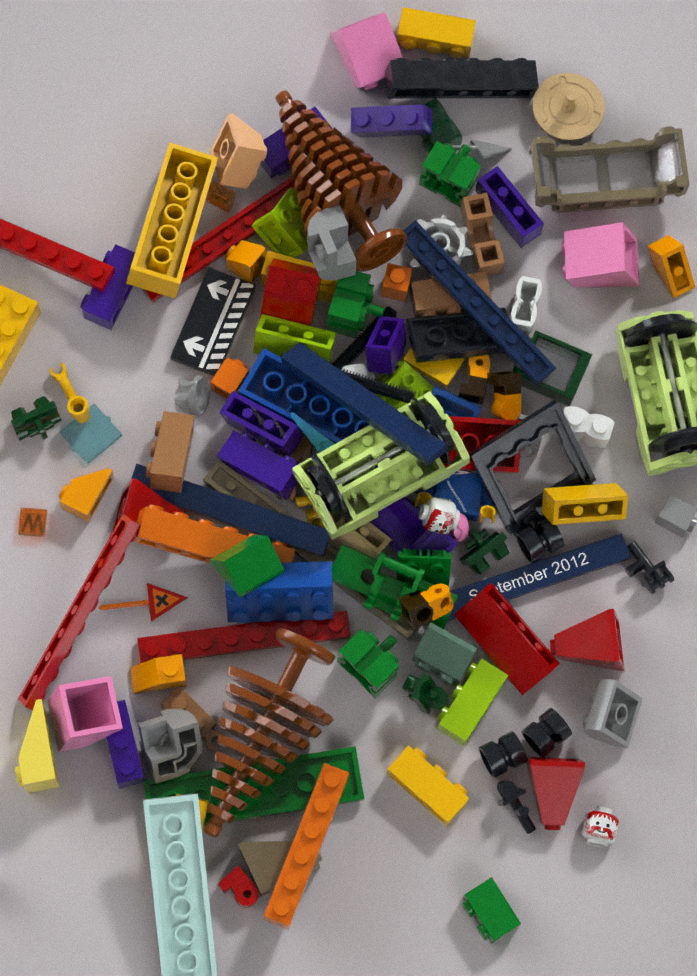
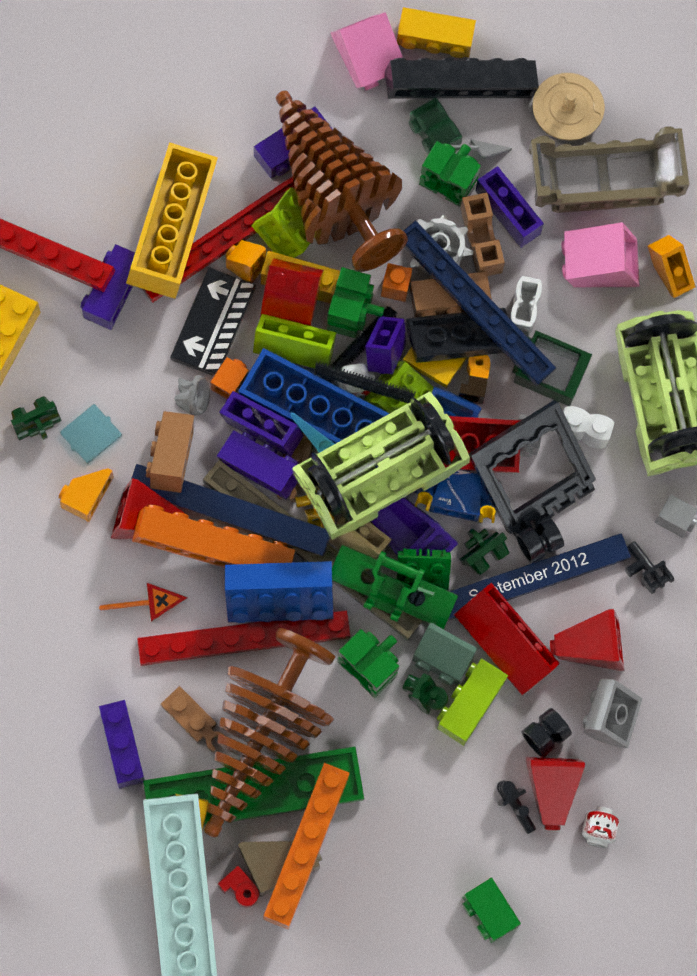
light yellow slope [15,699,60,793] -> none
clear orange tile [18,508,48,537] -> none
red plate [18,514,140,711] -> none
bright pink slope [47,676,123,752] -> none
yellow brick [49,362,90,423] -> none
light orange slope [130,654,186,694] -> none
light grey brick [138,709,202,784] -> none
clear orange tile [207,181,236,213] -> none
light nougat slope [210,113,267,189] -> none
green slope [210,535,284,598] -> none
dark blue tile [281,343,447,466] -> none
light grey brick [307,205,357,281] -> none
dark purple brick [351,104,432,138] -> none
yellow brick [386,745,469,826] -> none
leg [398,584,454,630] -> none
white head [419,497,460,535] -> none
bright pink plate [449,512,469,543] -> none
black wheel [478,731,528,778] -> none
leg [487,371,521,420] -> none
yellow brick [542,483,628,525] -> none

